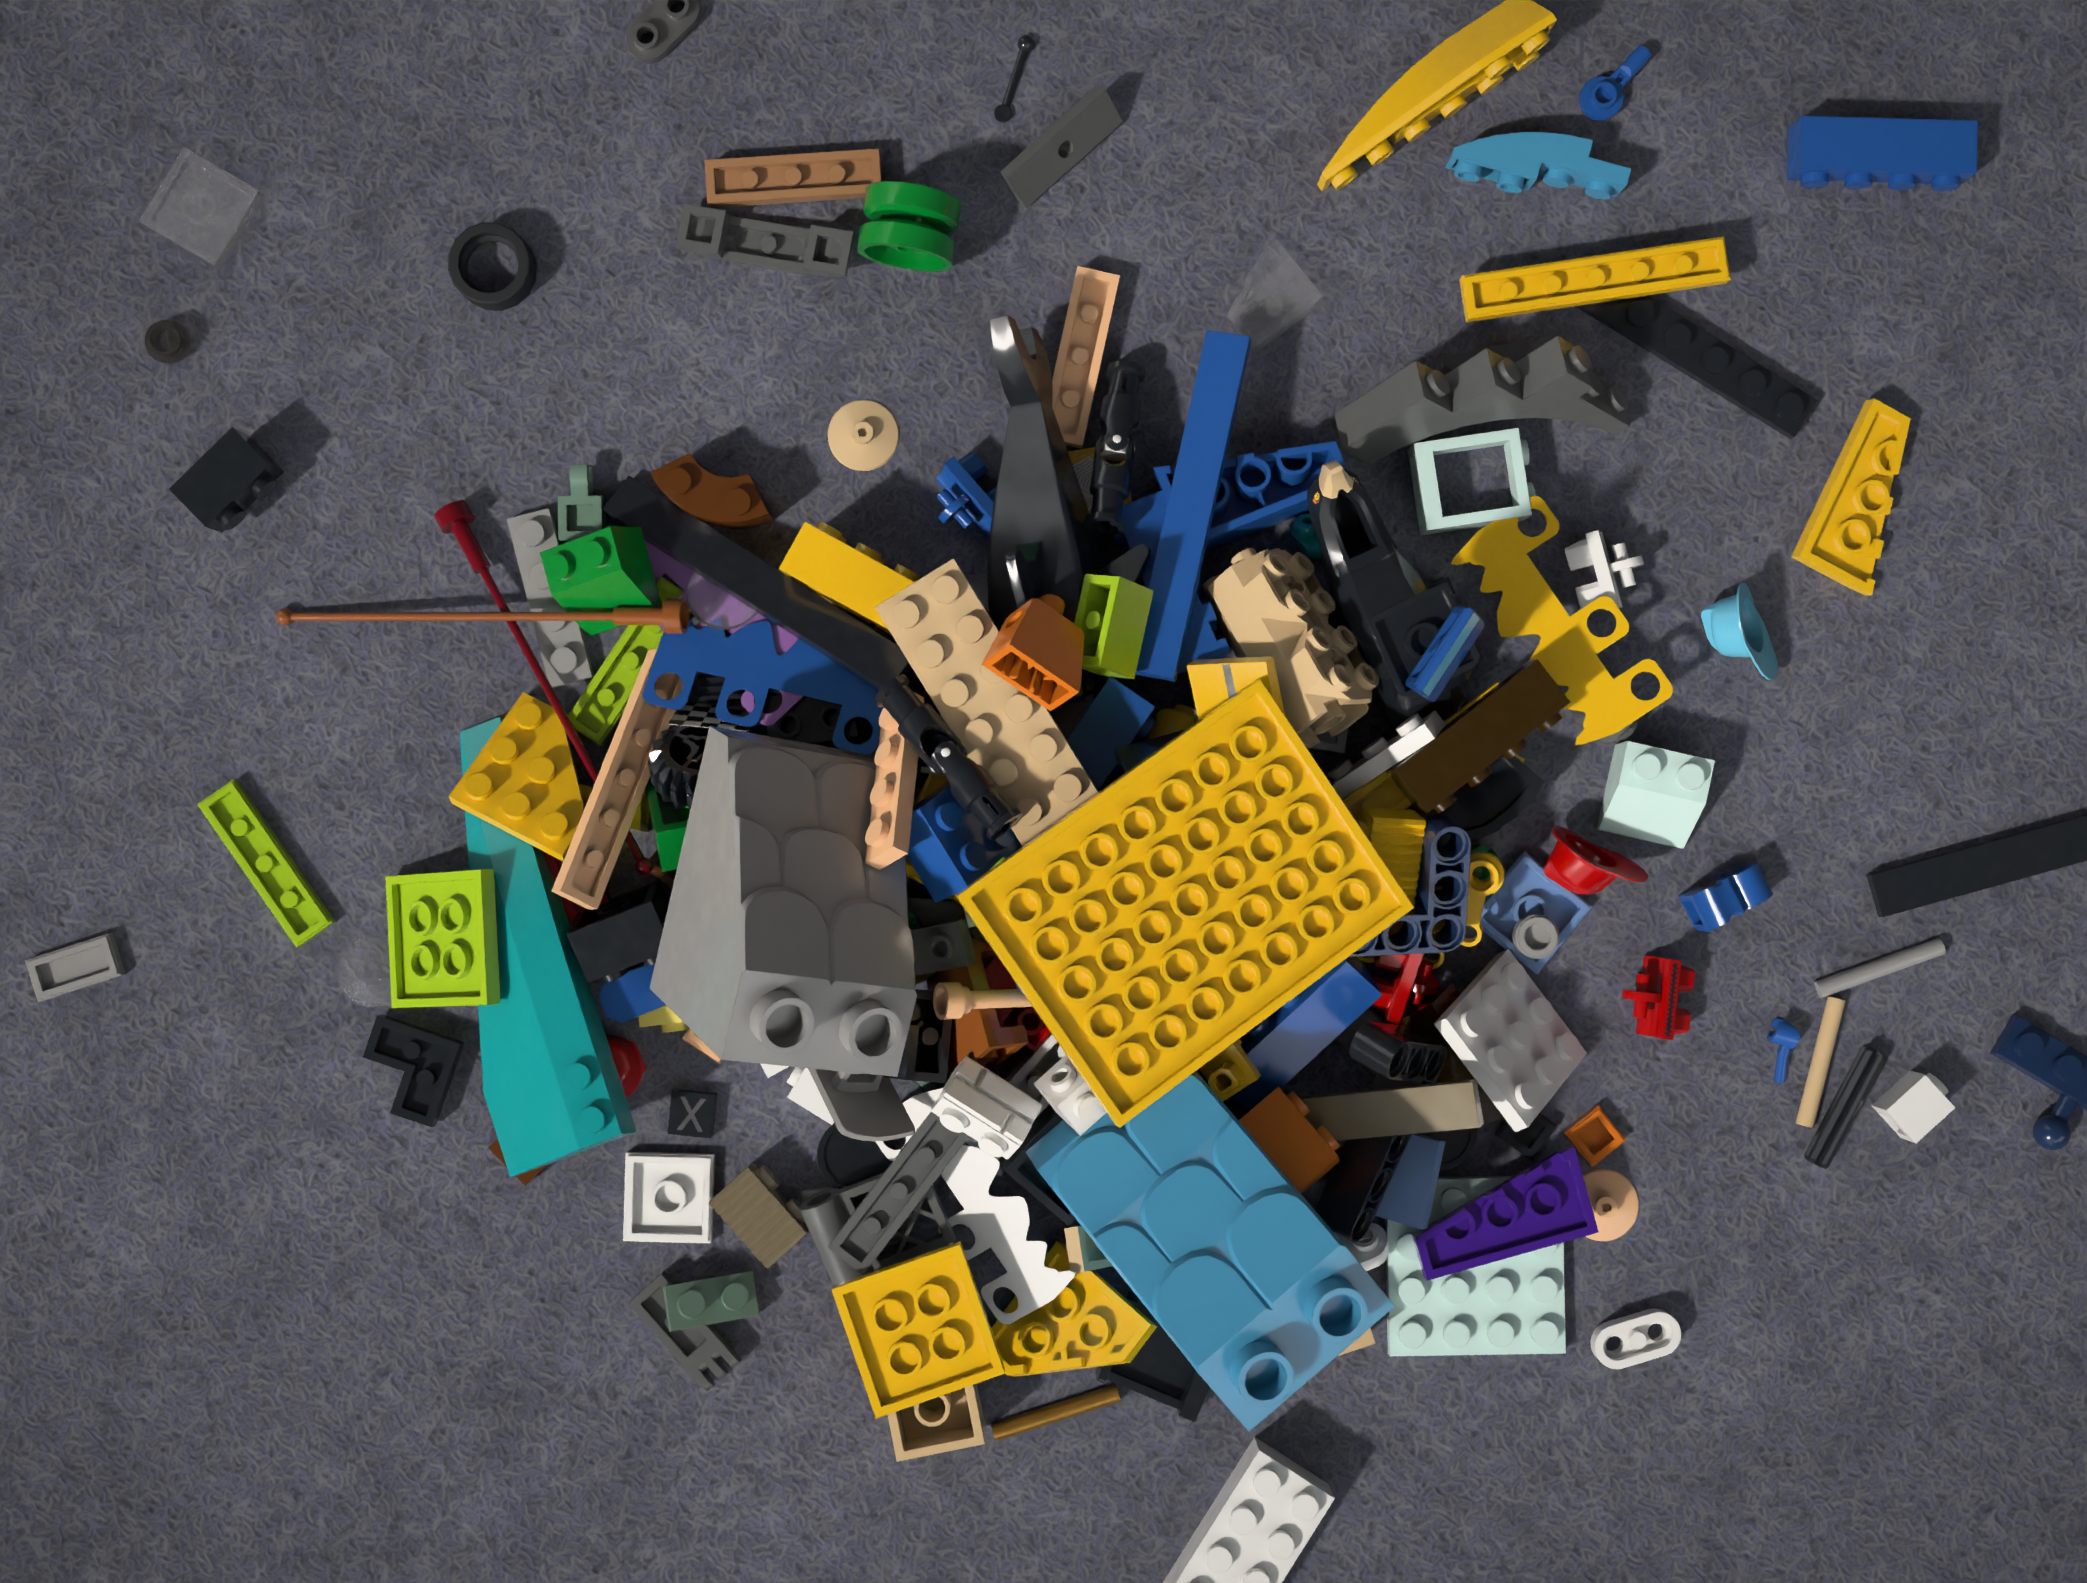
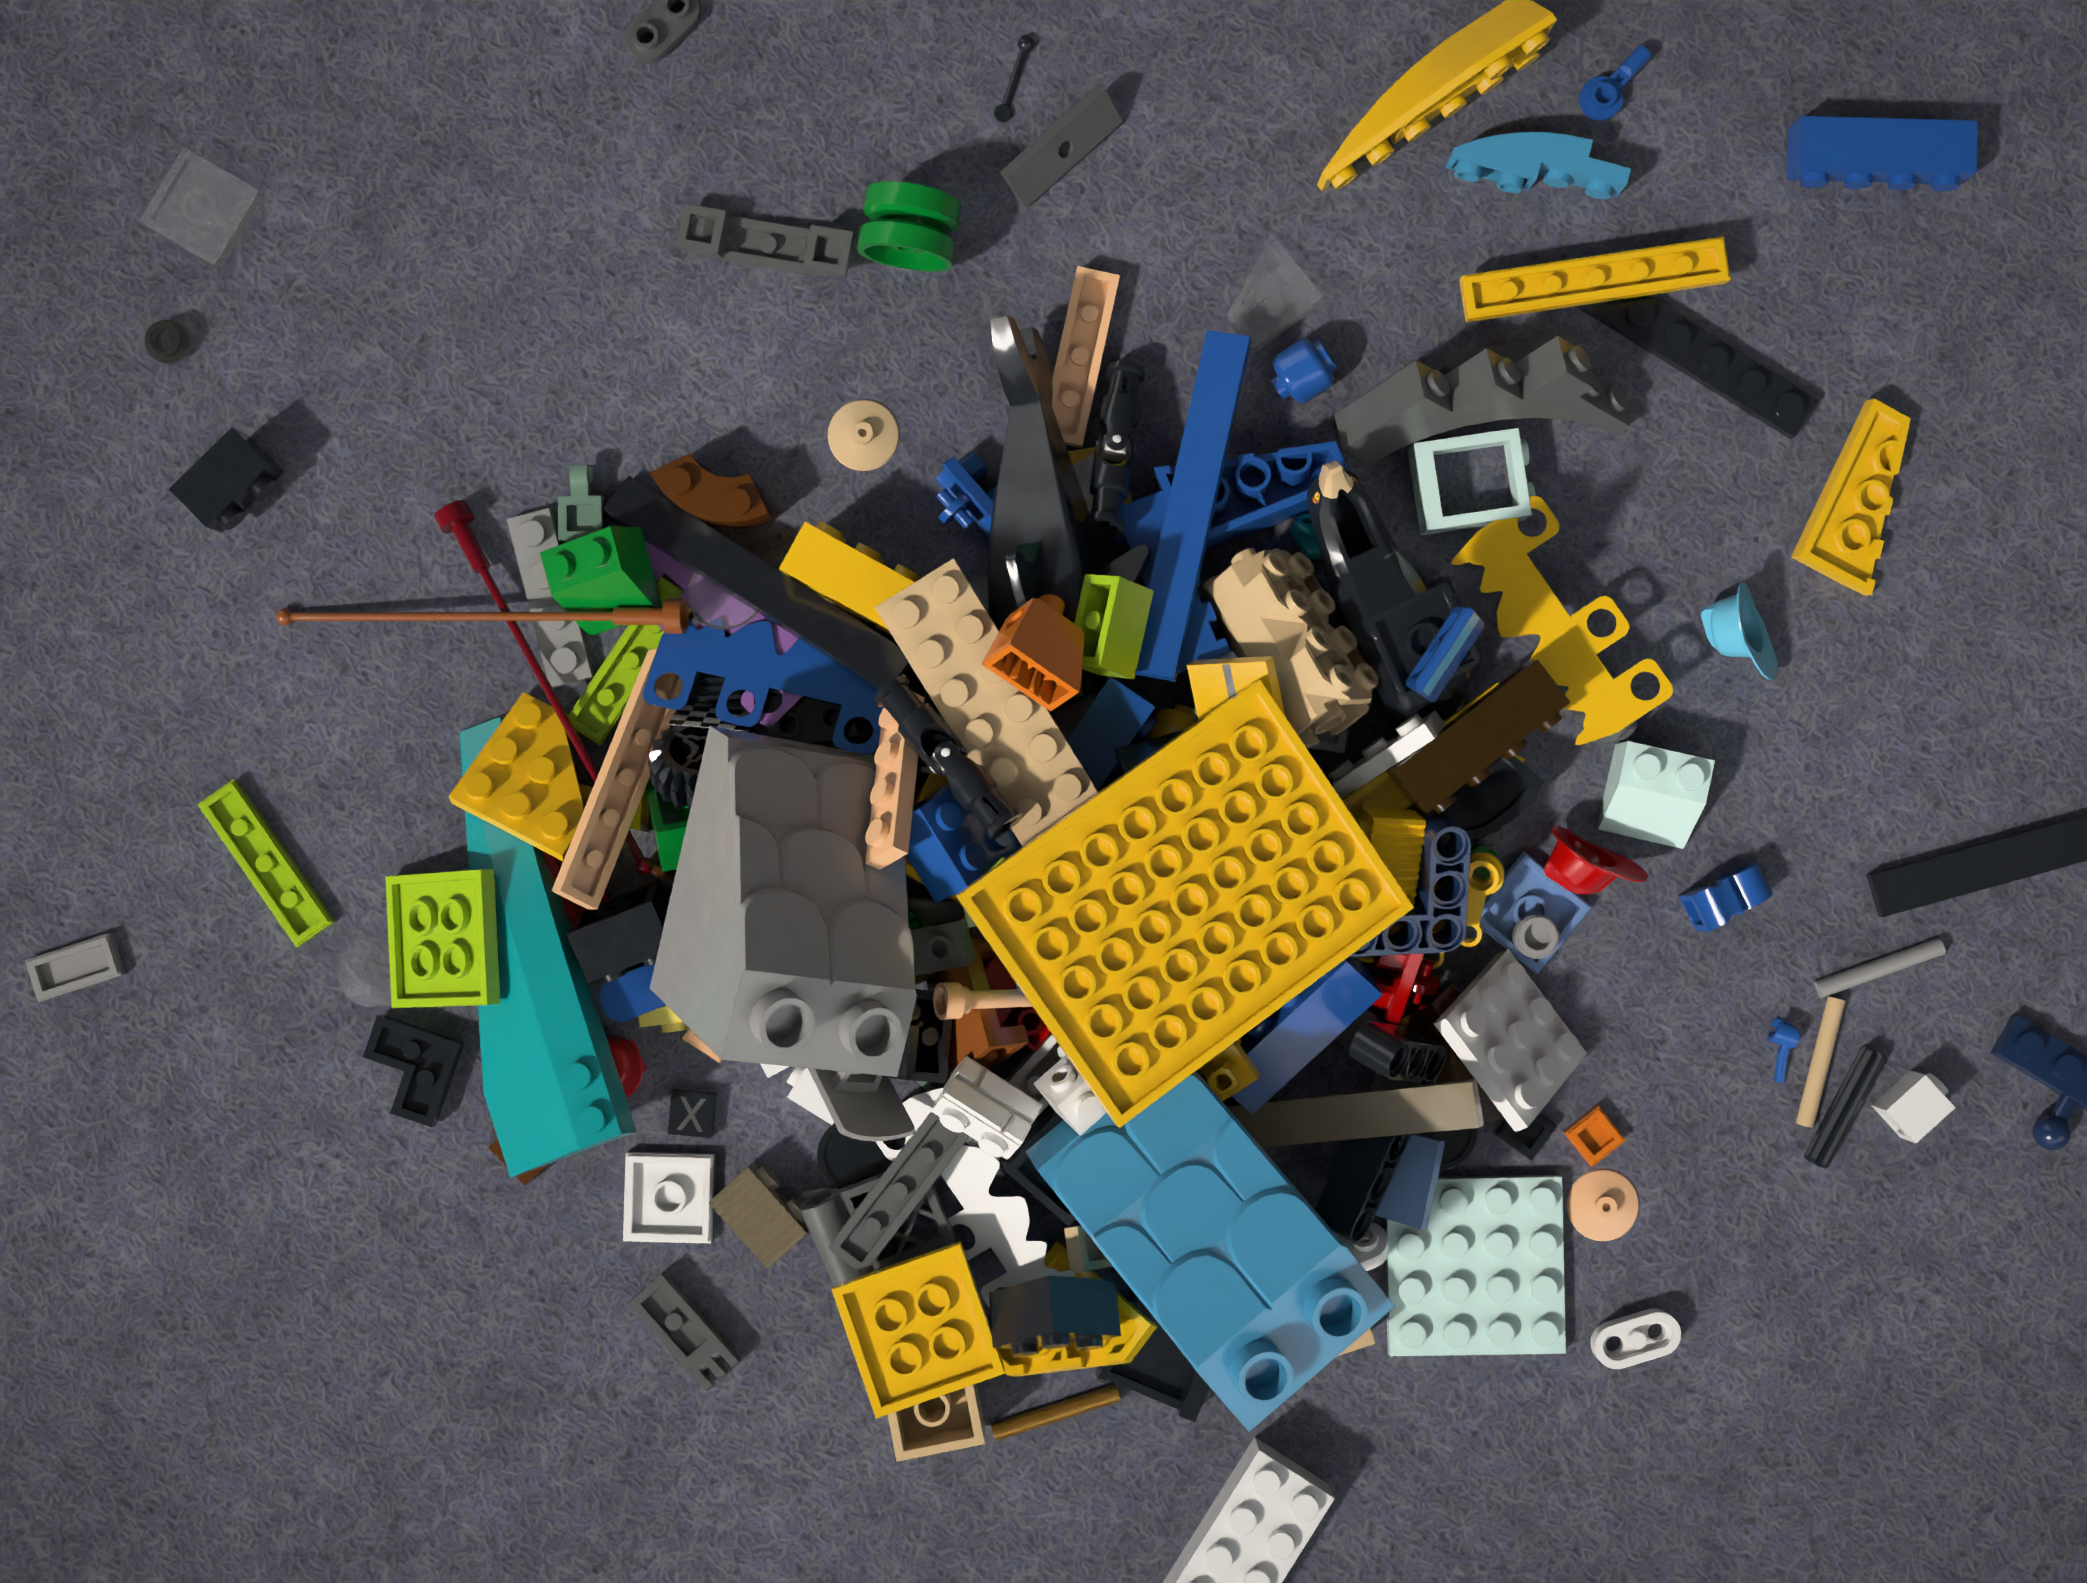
black tyre [448,222,537,311] -> none
sand green plate [663,1271,759,1332] -> none
medium nougat plate [704,148,882,208] -> none
orange brick [1239,1087,1340,1194] -> none
dark purple wing [1412,1144,1599,1281] -> none
white hips [1565,530,1644,611] -> none
red hips [1622,955,1695,1040] -> none
none -> black brick [989,1275,1121,1357]
none -> blue head [1270,338,1338,404]

